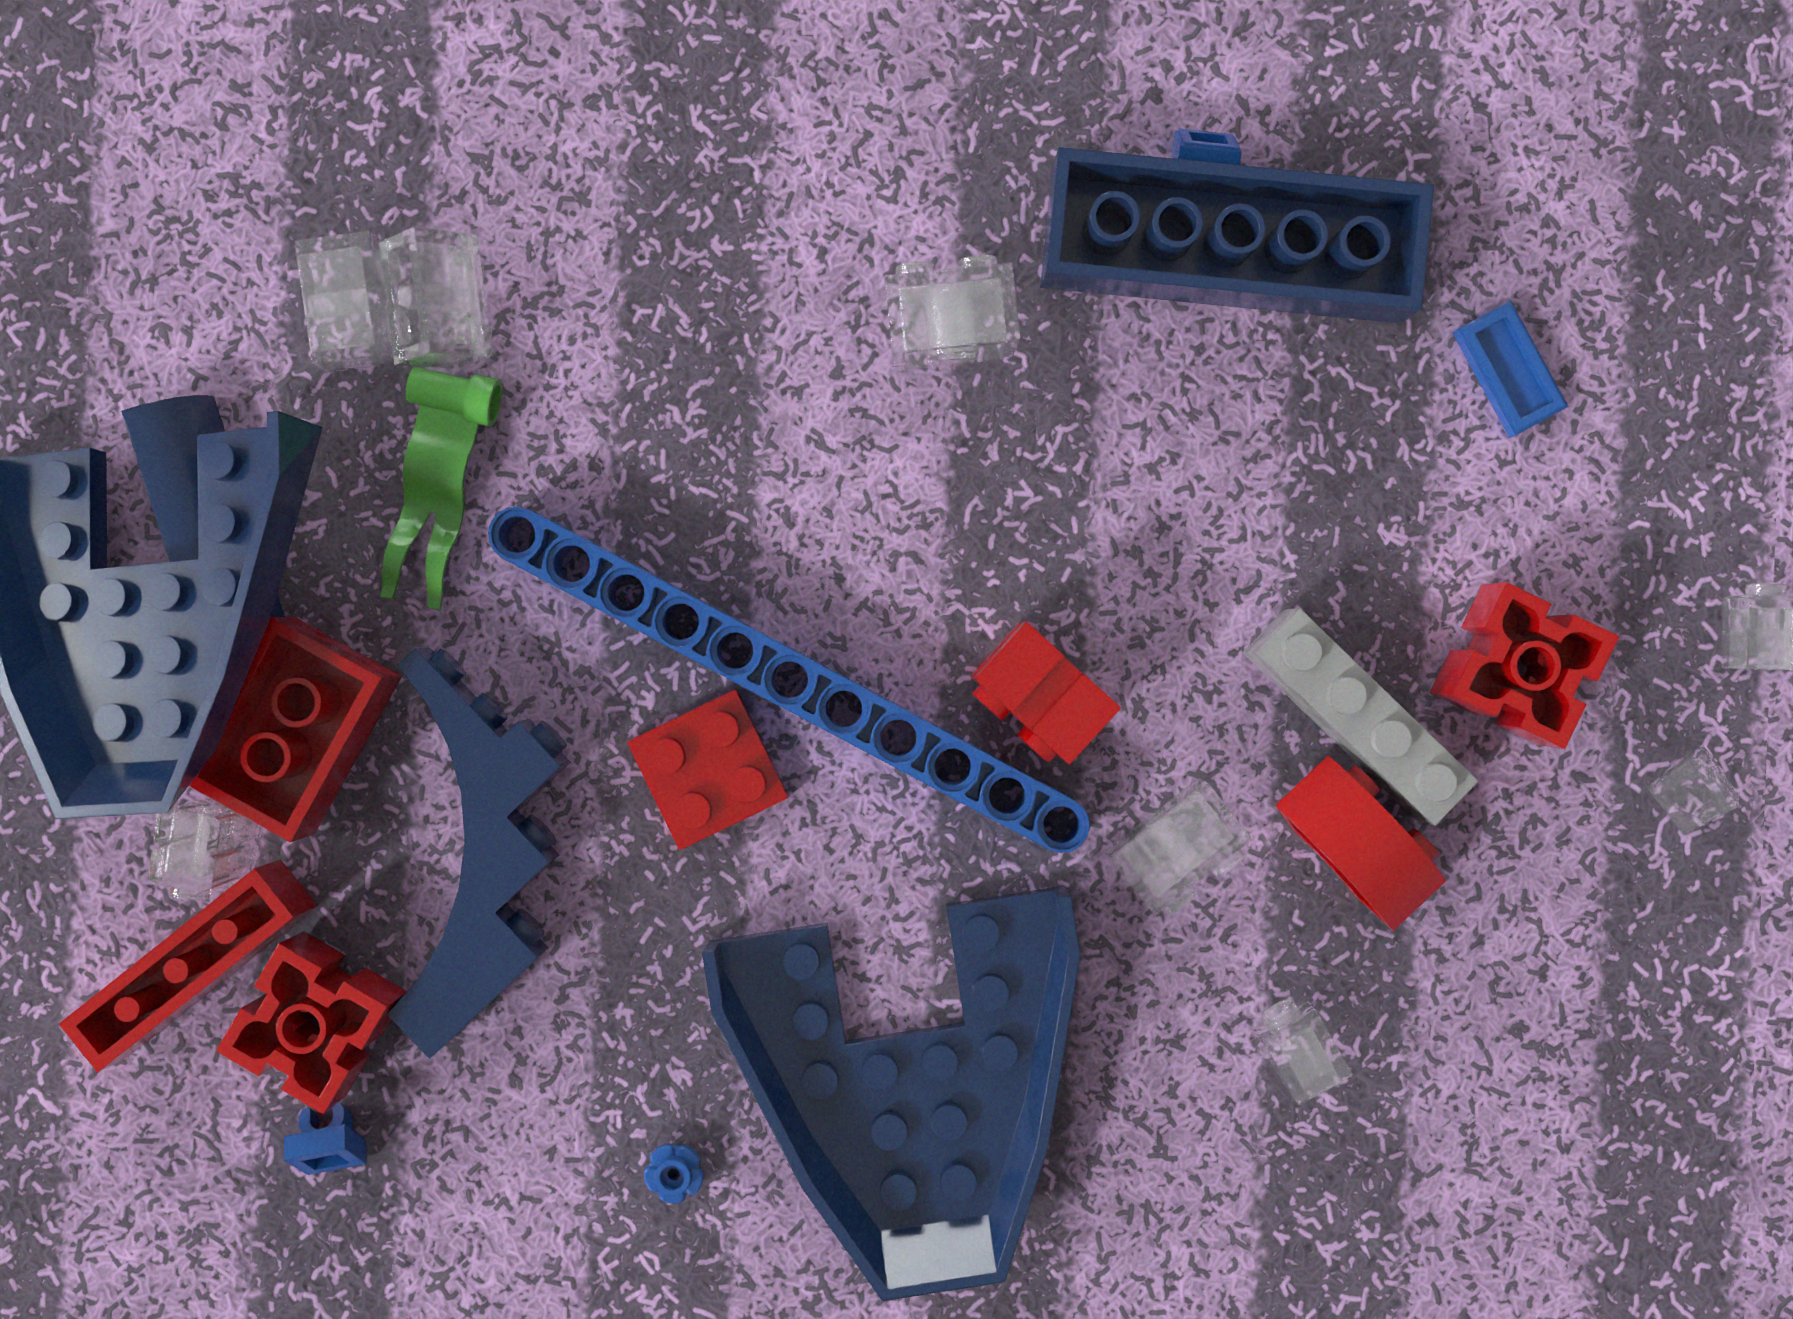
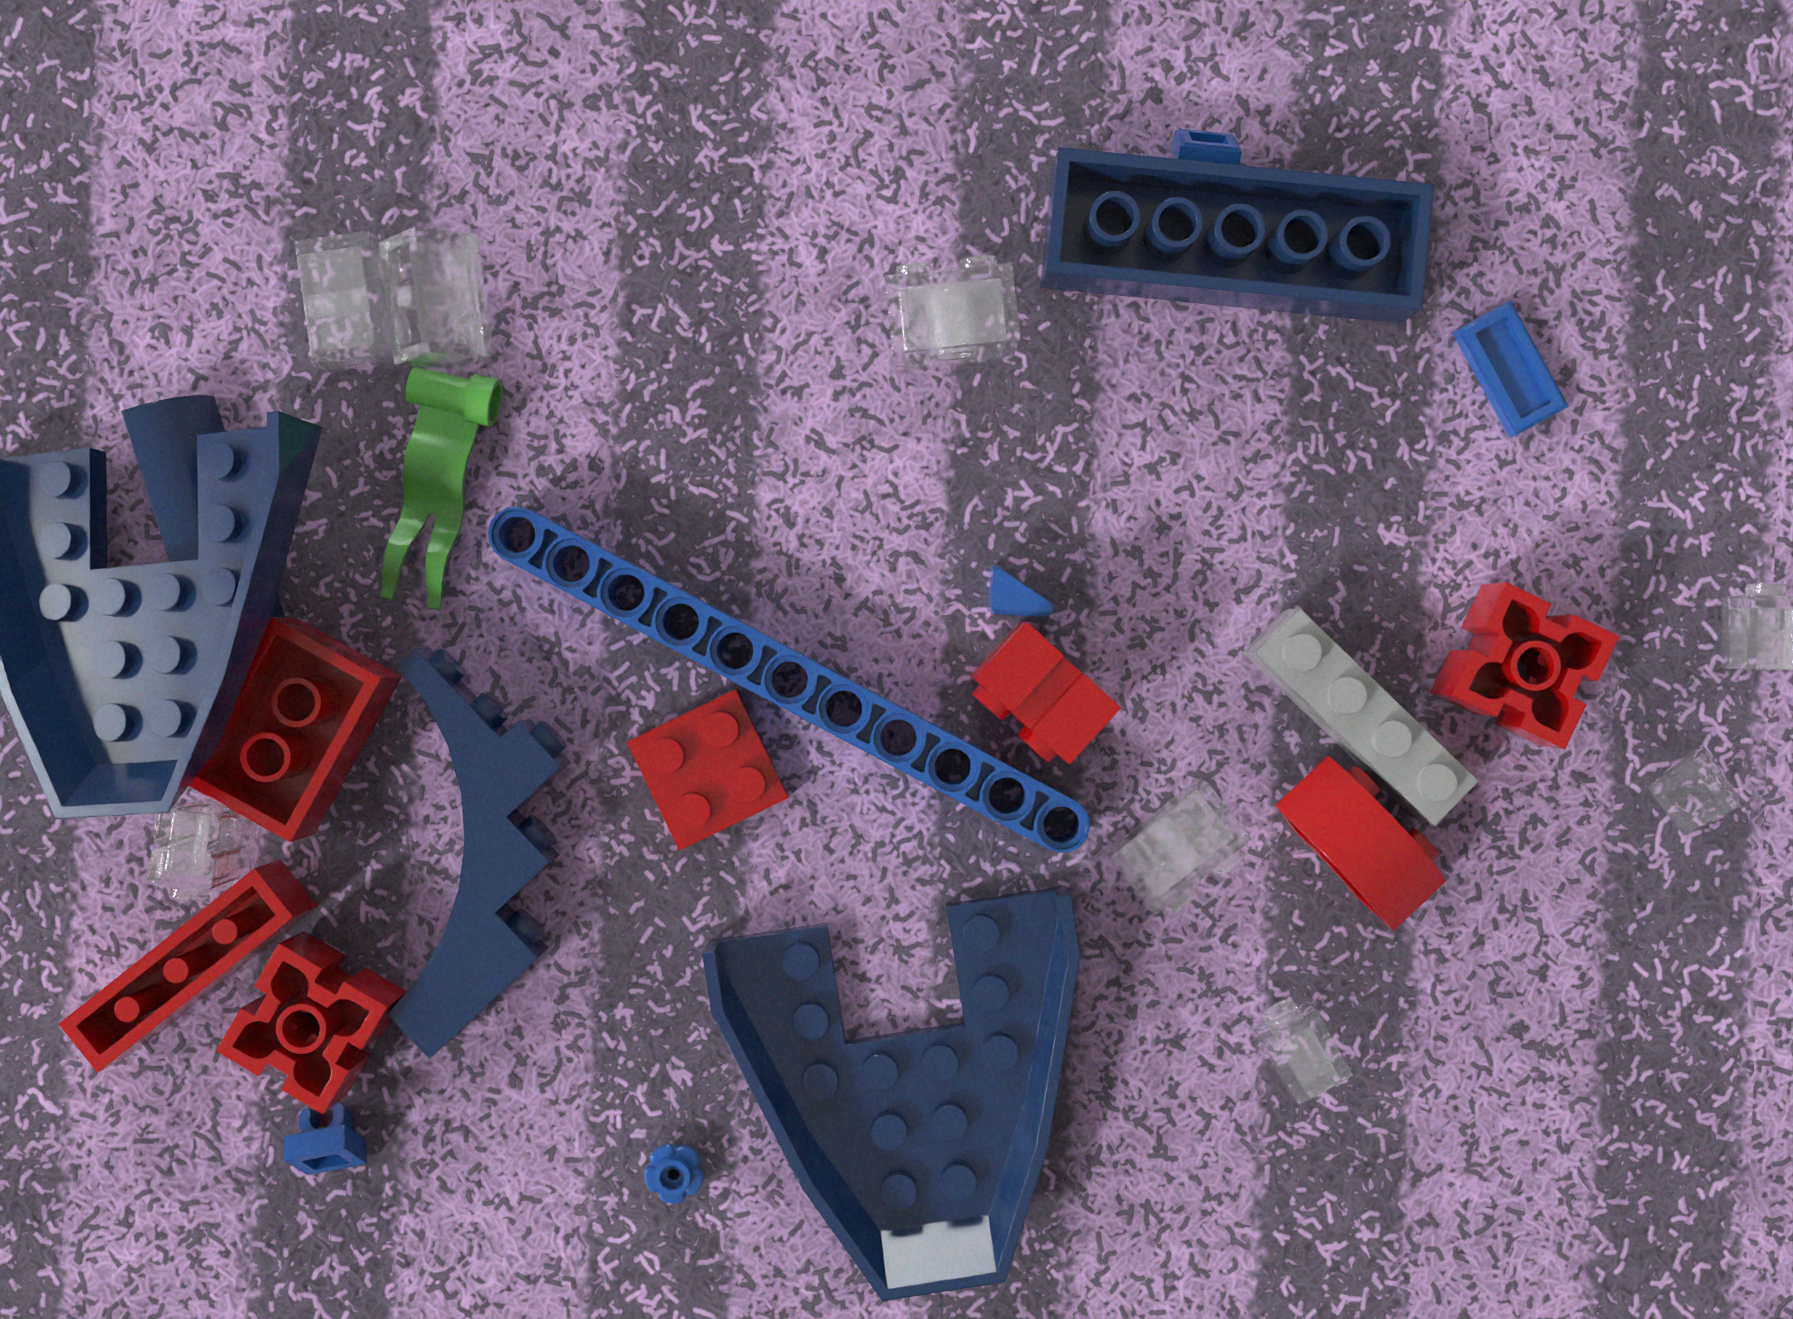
none -> blue slope [988,565,1053,617]

